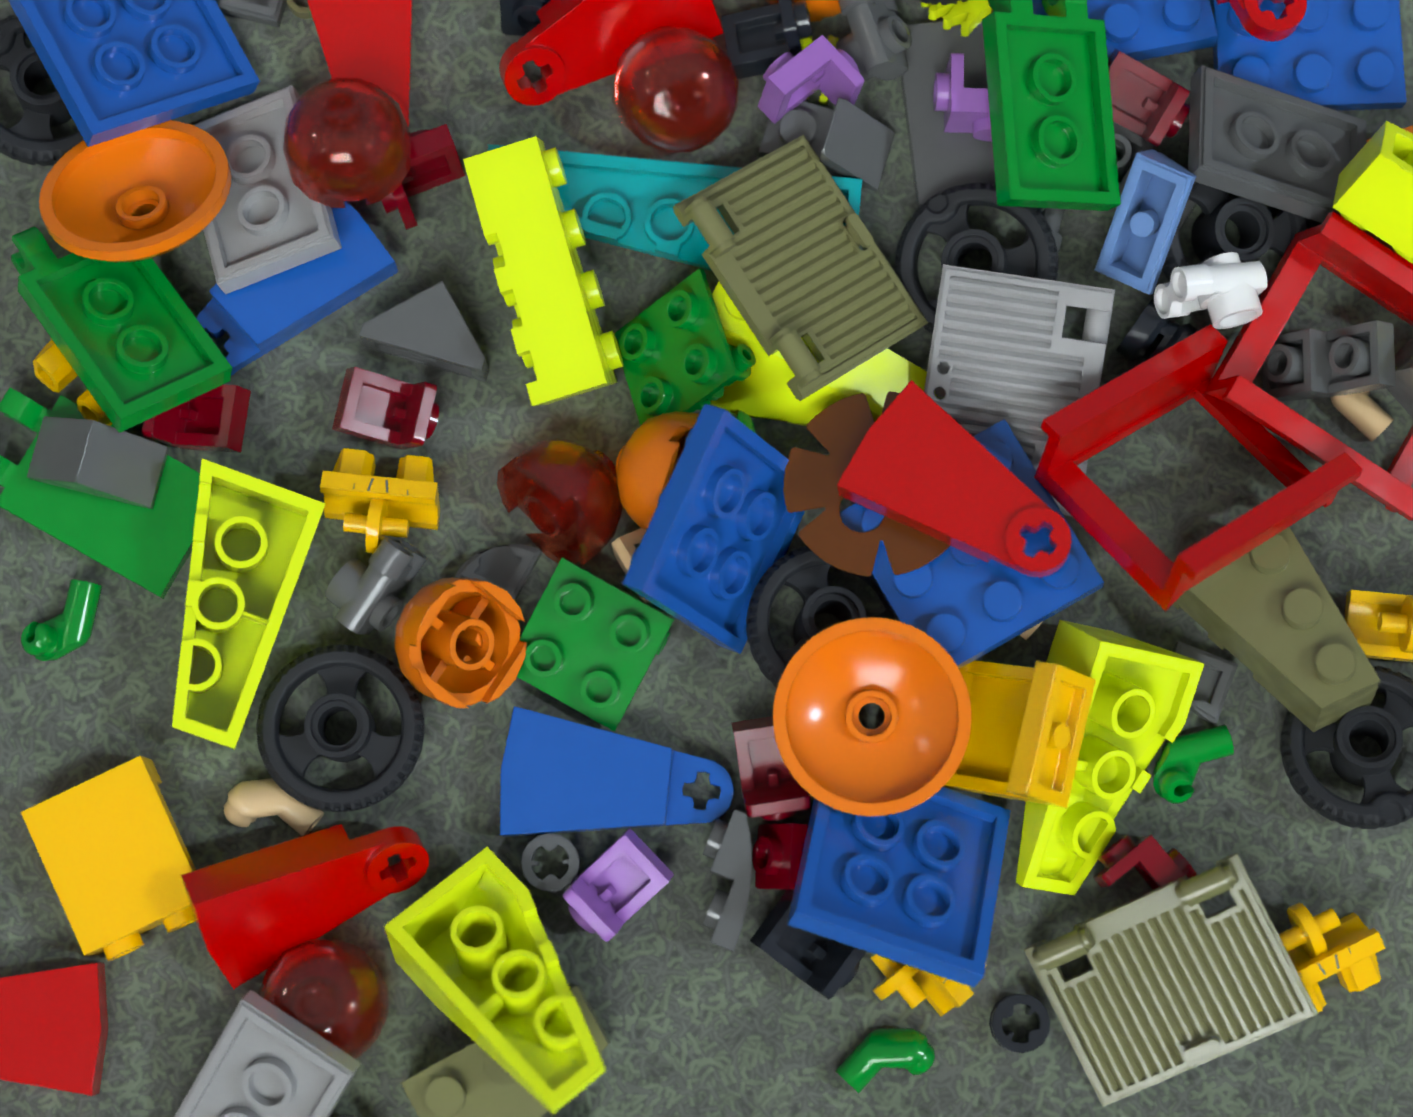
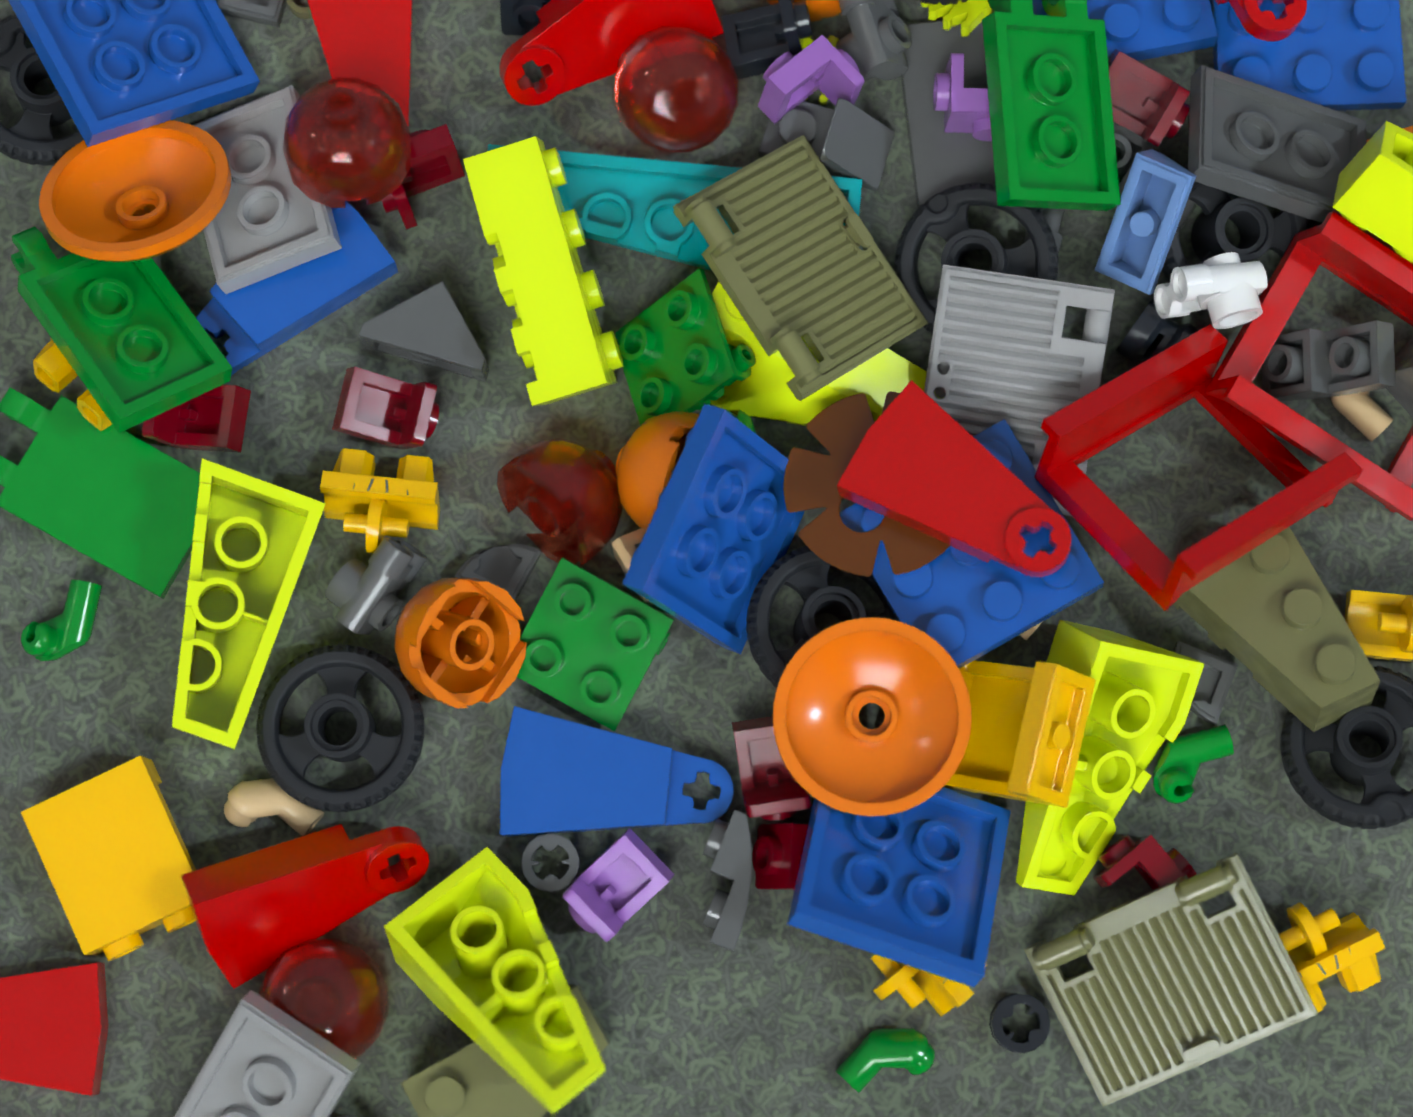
dark grey slope [27,416,169,510] -> none
black bracket [750,890,866,1000] -> none

